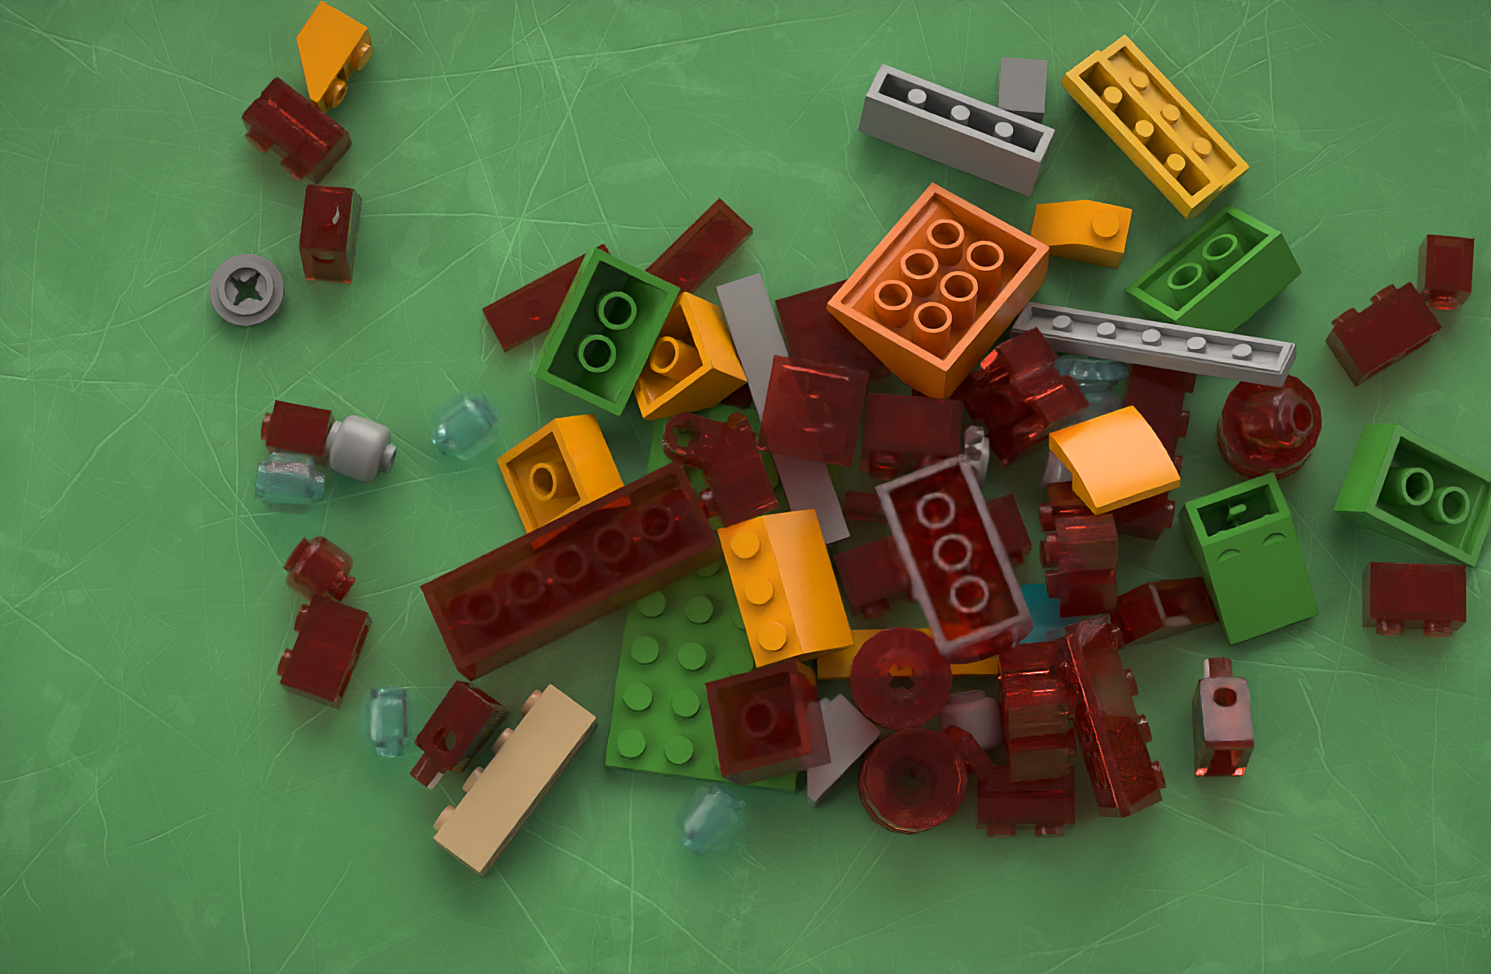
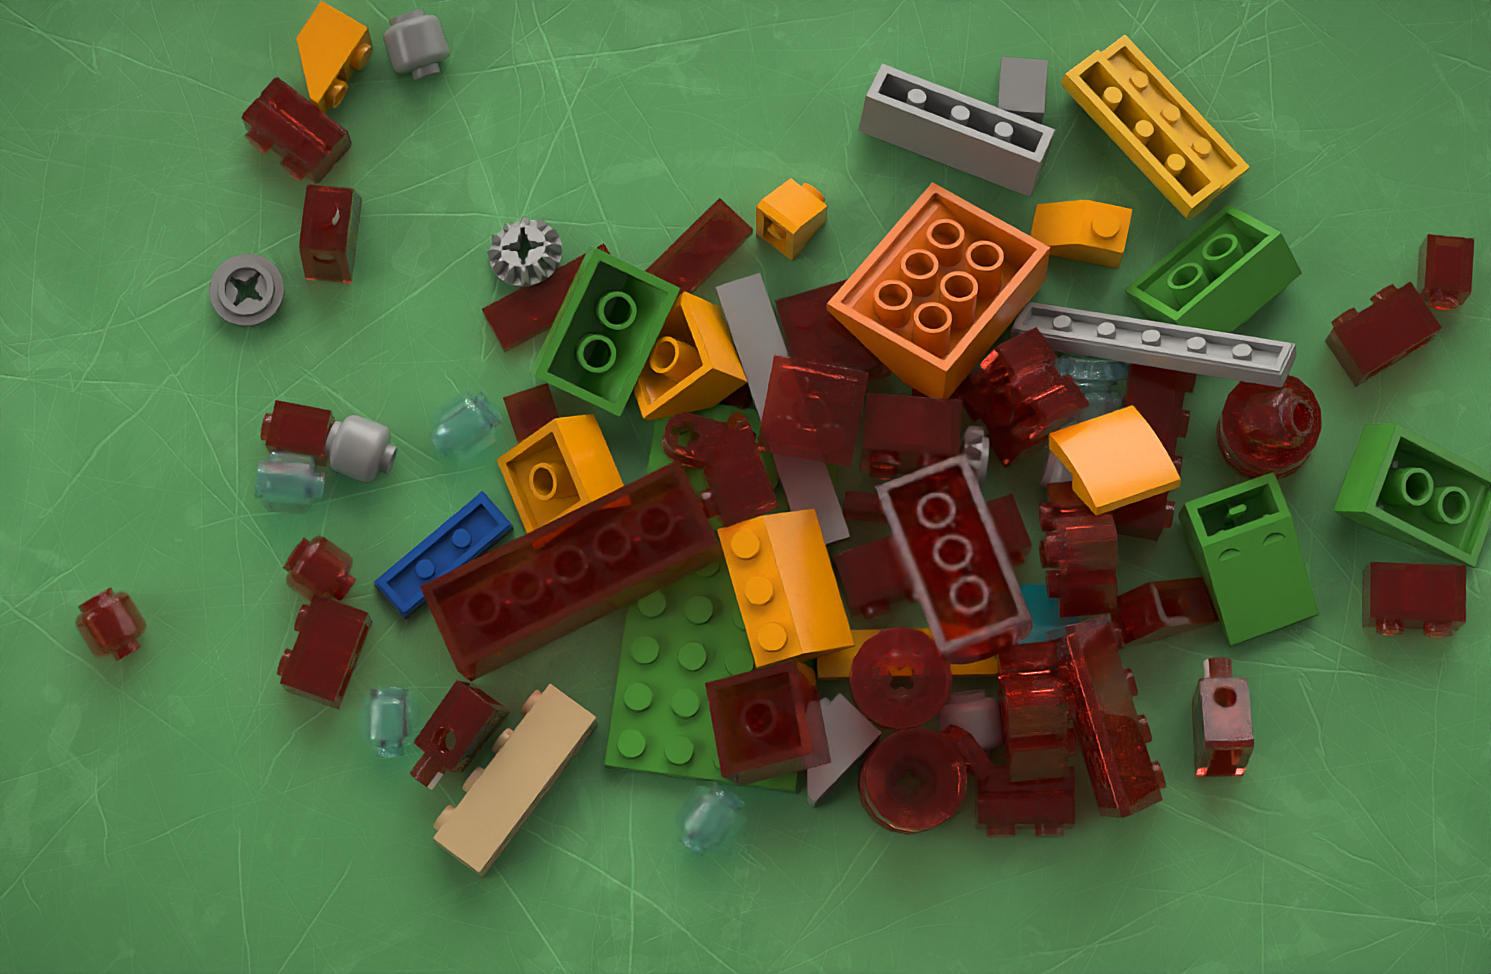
none -> clear red head [75,587,147,661]
none -> blue tile [374,491,514,620]
none -> light grey head [383,9,450,81]
none -> light grey gear [487,216,563,287]
none -> clear red plate [503,383,559,444]
none -> light orange slope [756,178,828,261]

